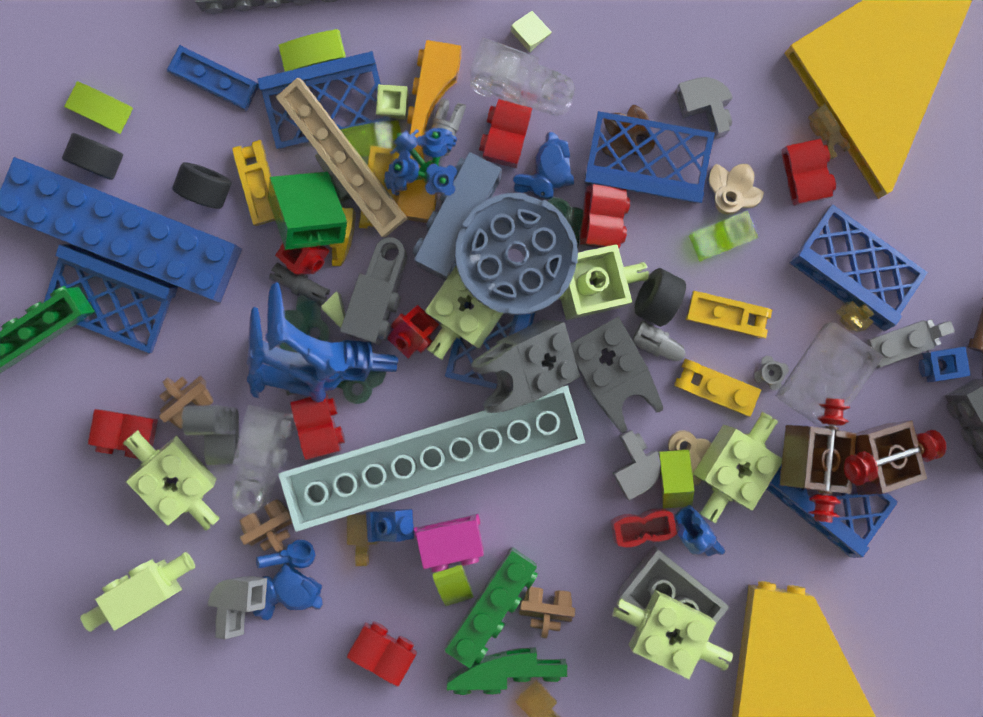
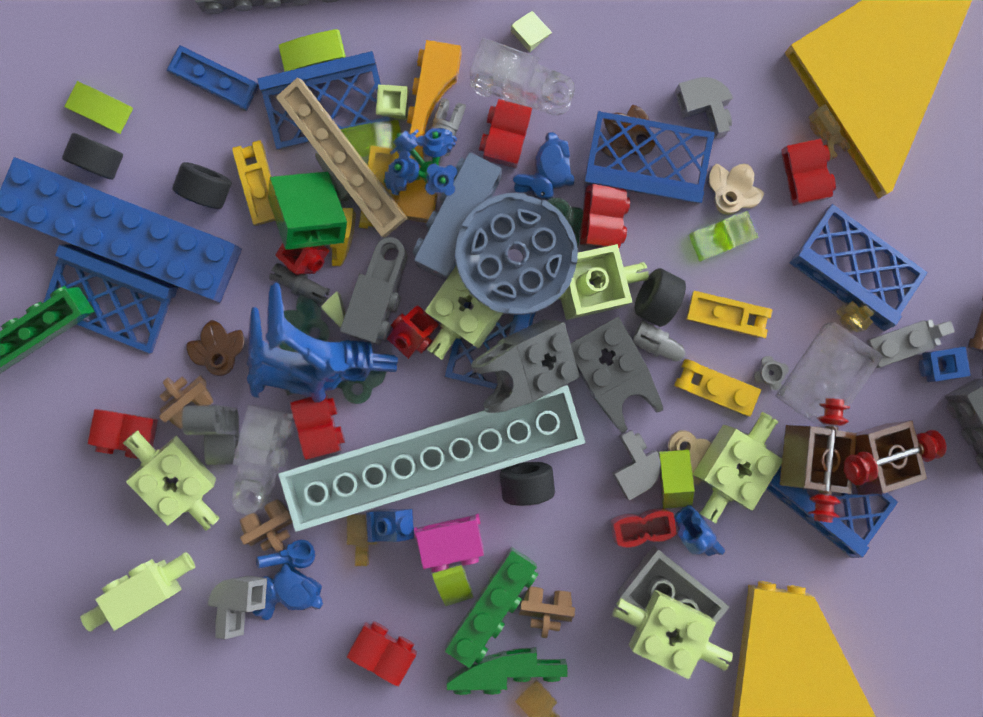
none -> reddish brown plate [186,320,245,376]
none -> black tyre [499,462,555,506]

